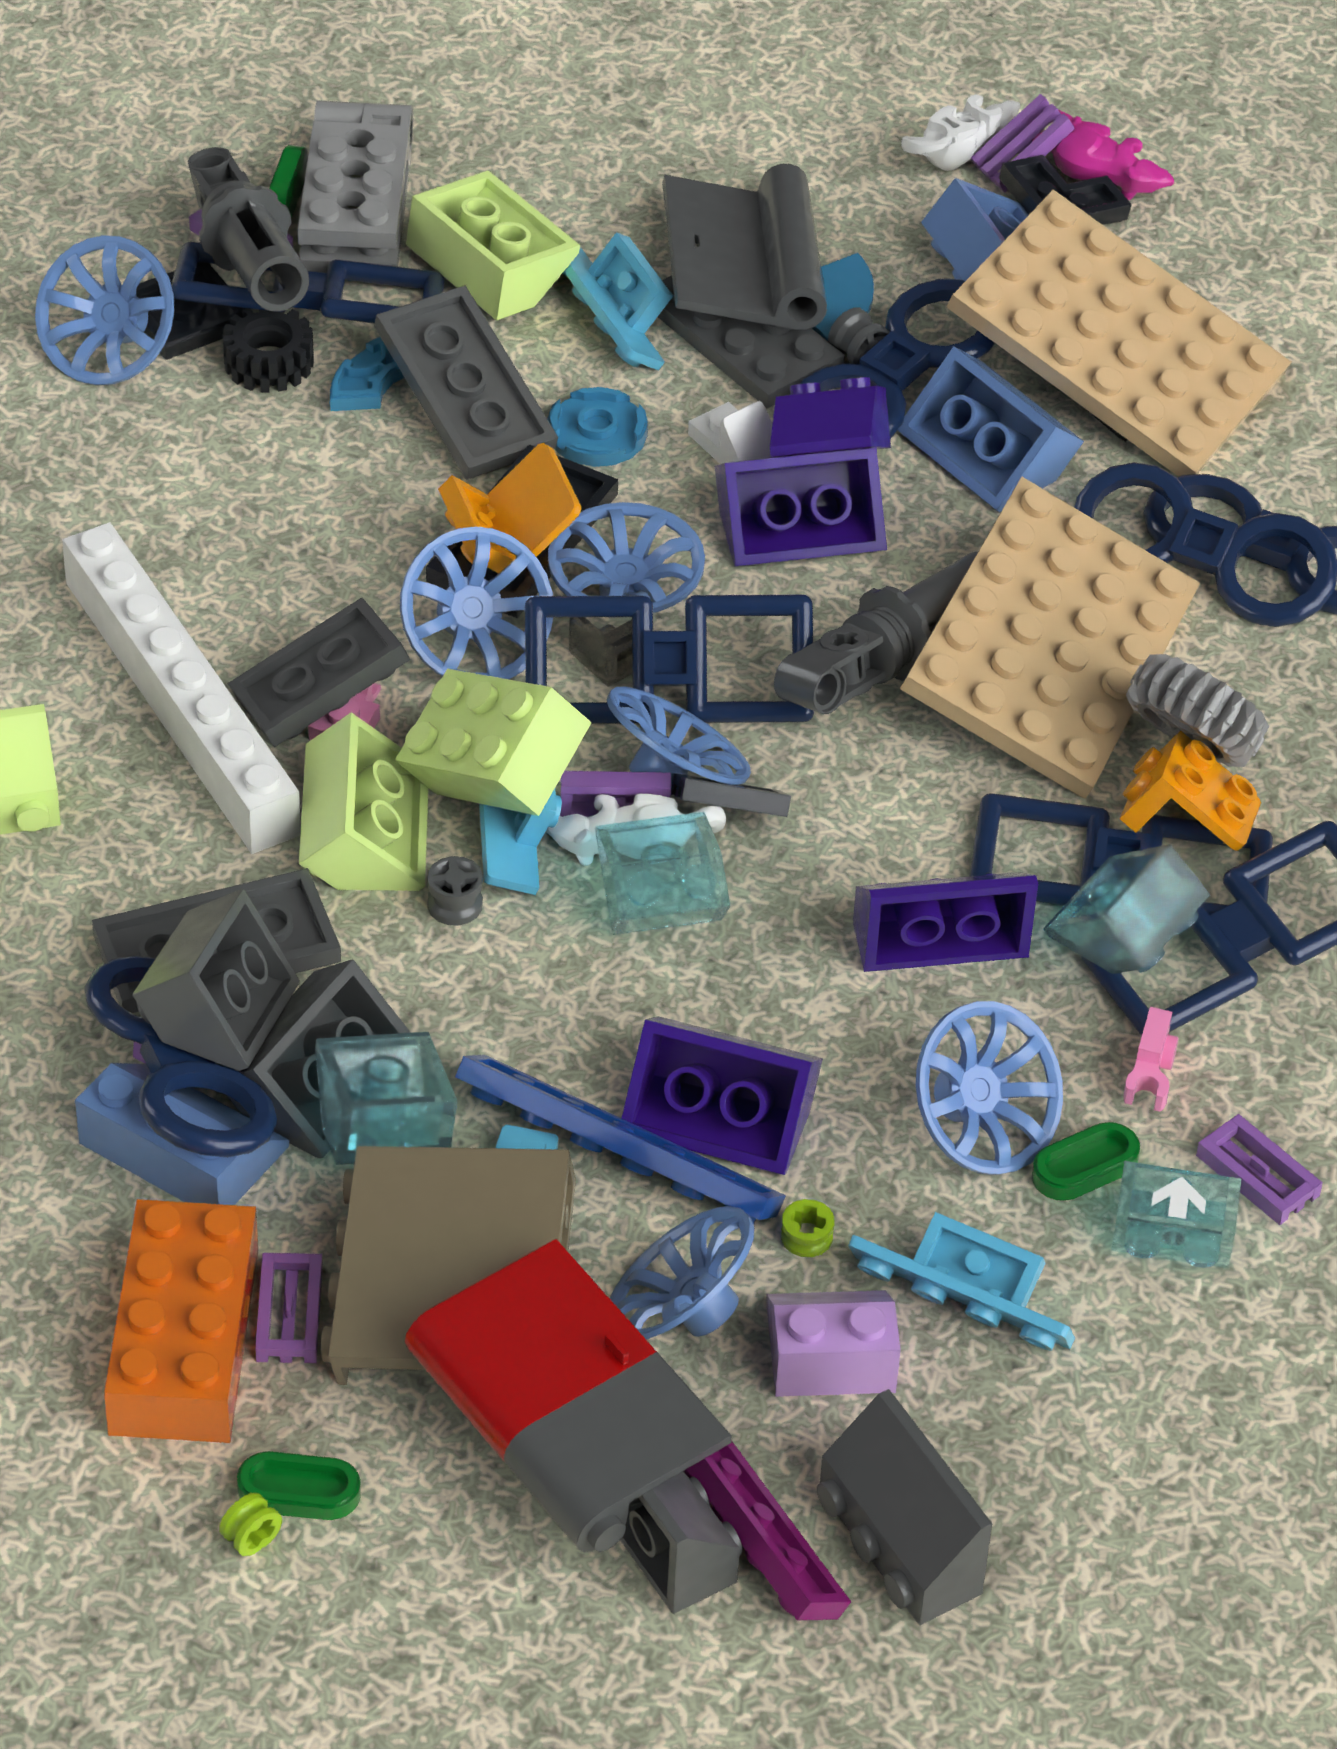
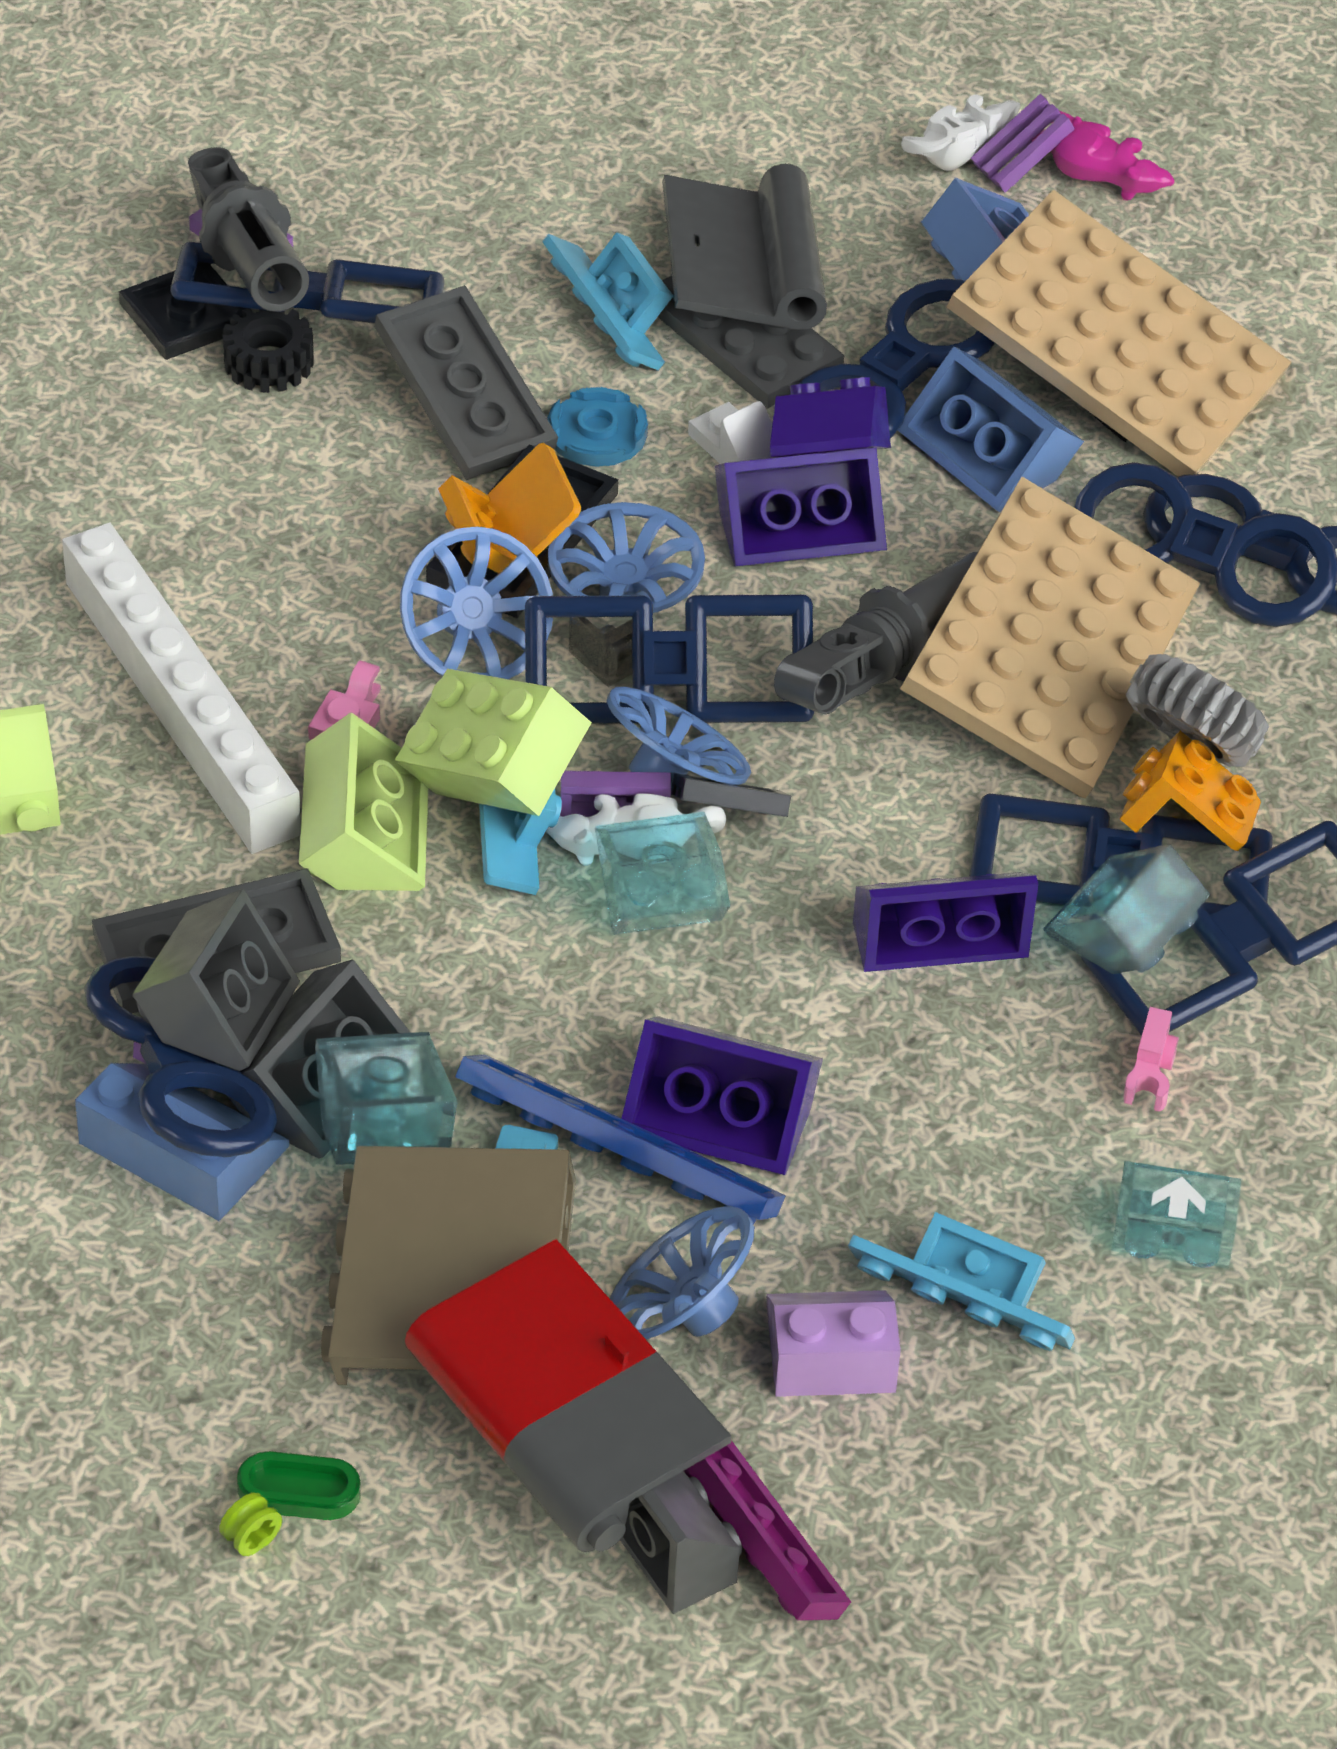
medium blue wheel [35,235,174,385] -> none
orange brick [104,1199,259,1443] -> none
dark grey plate [228,597,411,747] -> none
medium lavender tile [255,1253,323,1363] -> none
green tile [269,144,308,218] -> none
light grey hinge [298,101,413,273] -> none
dark azure tile [330,337,405,411] -> none
yellowish green slope [406,170,580,321] -> none
dark grey wheel [427,856,483,926] -> none
lime bush [781,1199,834,1257] -> none
dark azure tile [812,253,874,341] -> none
dark grey slope [817,1389,993,1625] -> none
dark grey wheel [828,307,890,364] -> none
medium blue wheel [916,1001,1063,1175] -> none
black plate [999,155,1132,225] -> none
green tile [1032,1122,1140,1201] -> none
medium lavender tile [1196,1114,1323,1225] -> none

